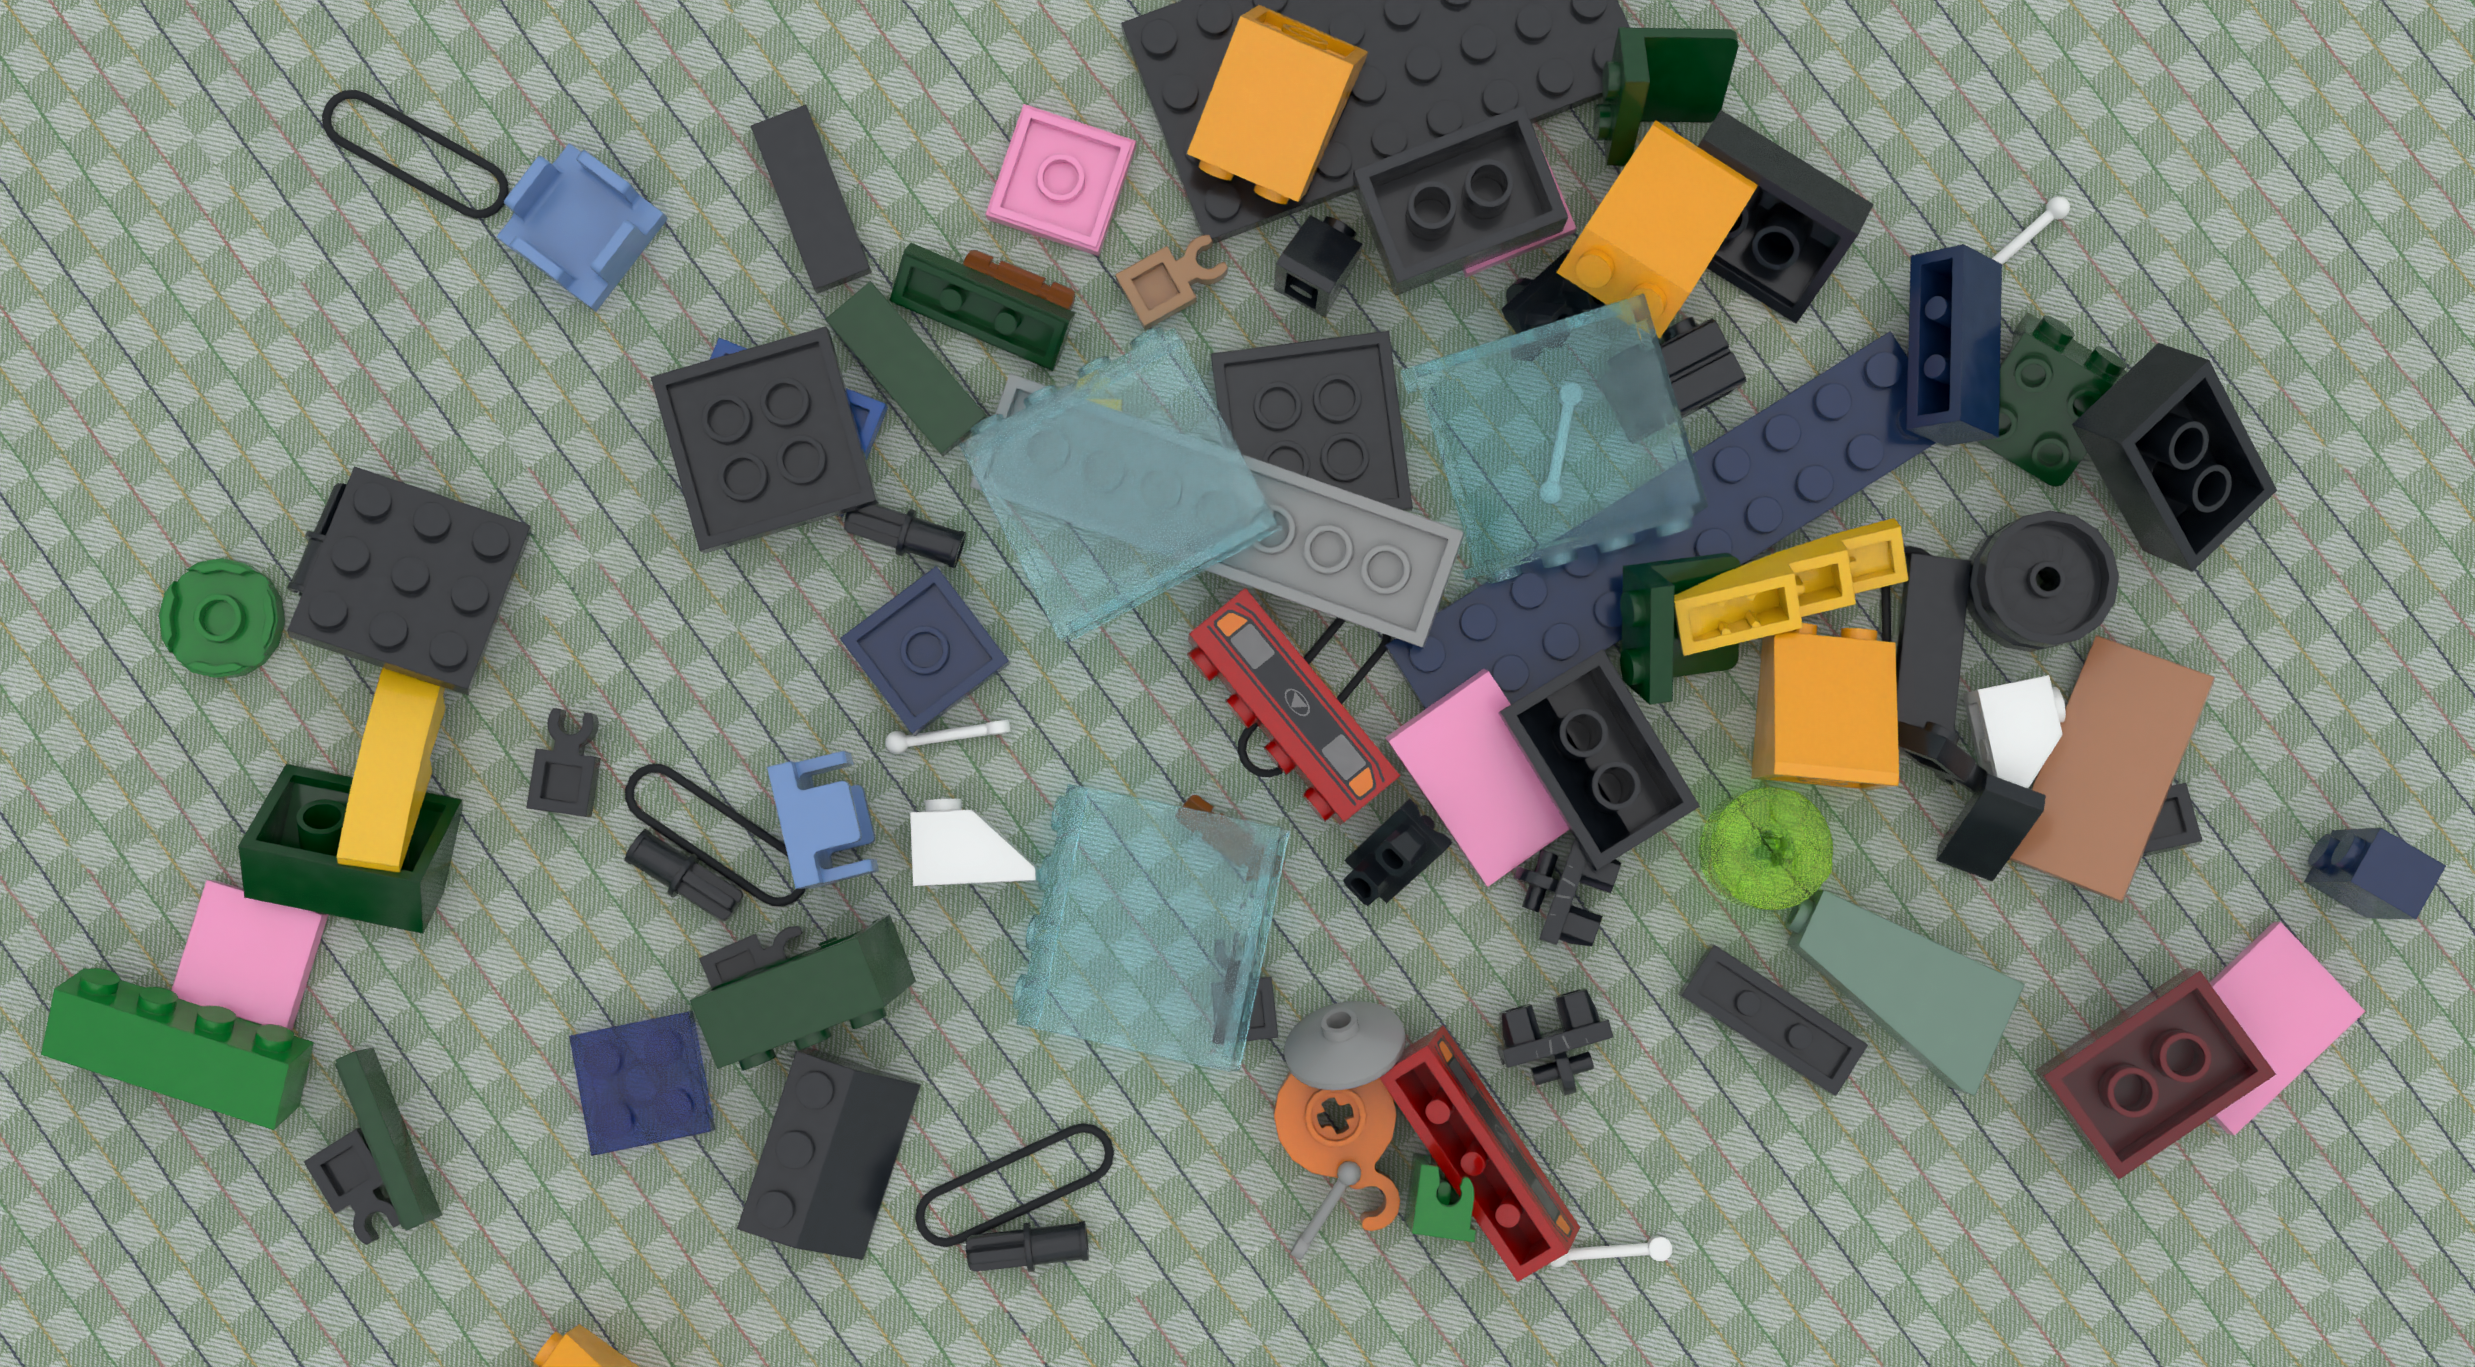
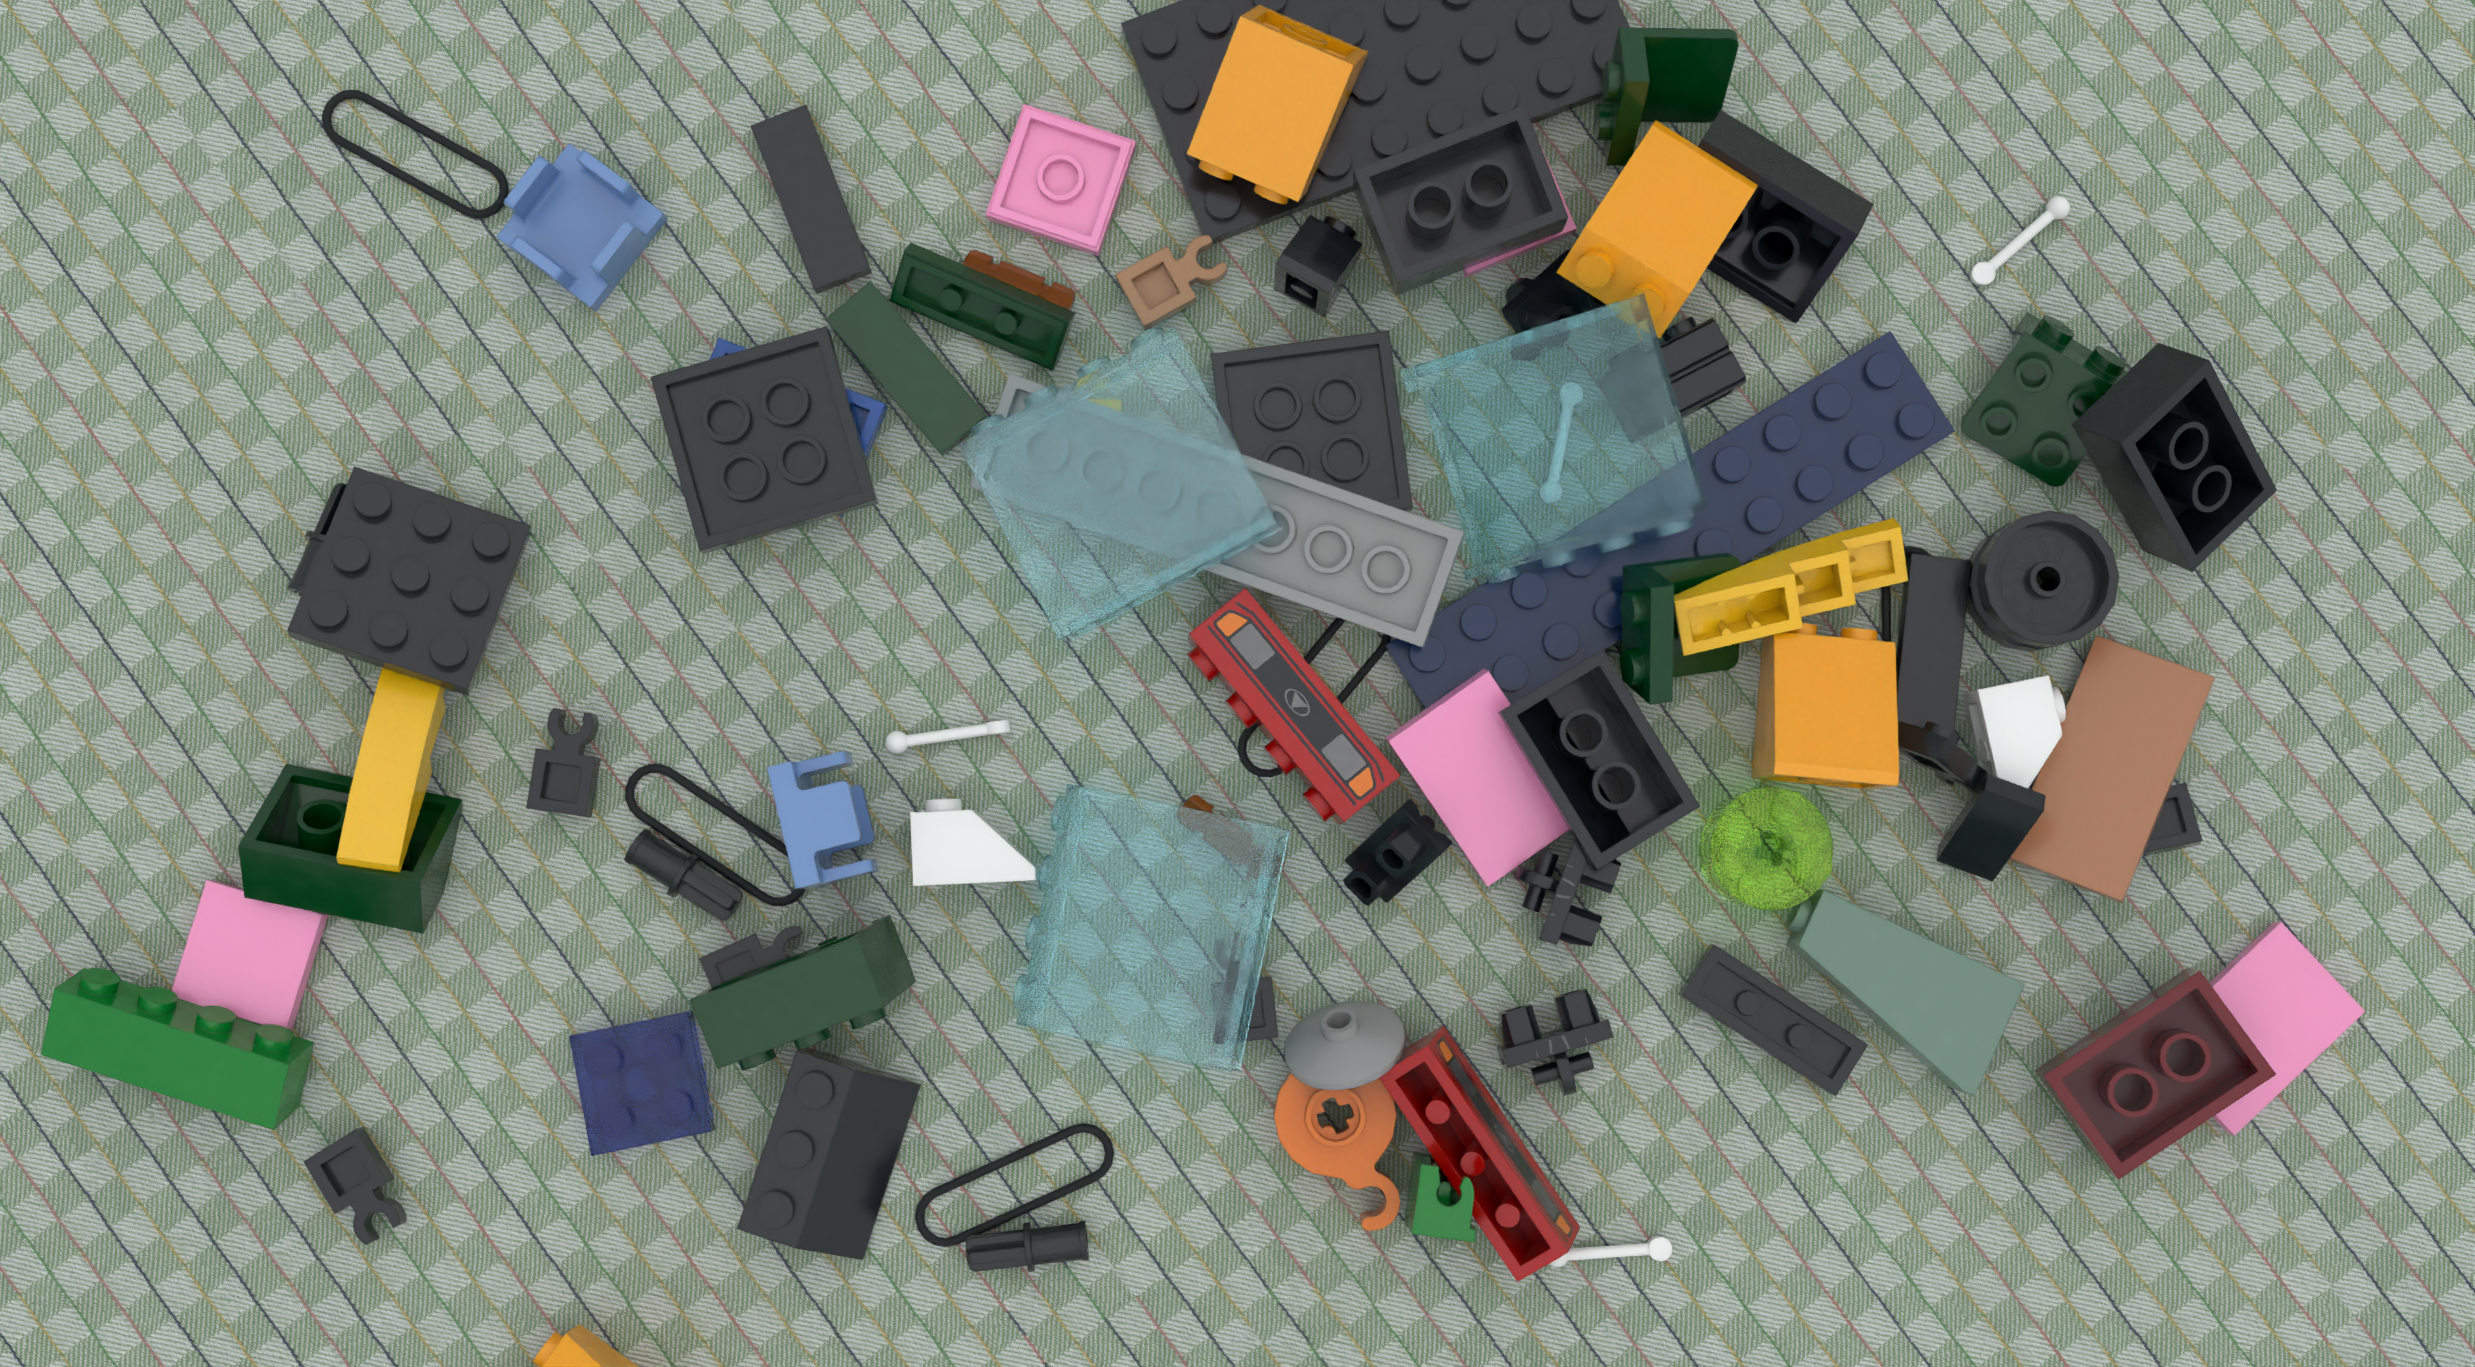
green tile [158,558,285,679] -> none
dark green tile [335,1048,442,1231] -> none
dark blue plate [840,566,1011,736] -> none
black axle [844,504,967,568] -> none
light grey hinge [1290,1161,1361,1260] -> none
dark blue brick [1906,244,2002,446] -> none
dark blue brick [2304,828,2446,920] -> none

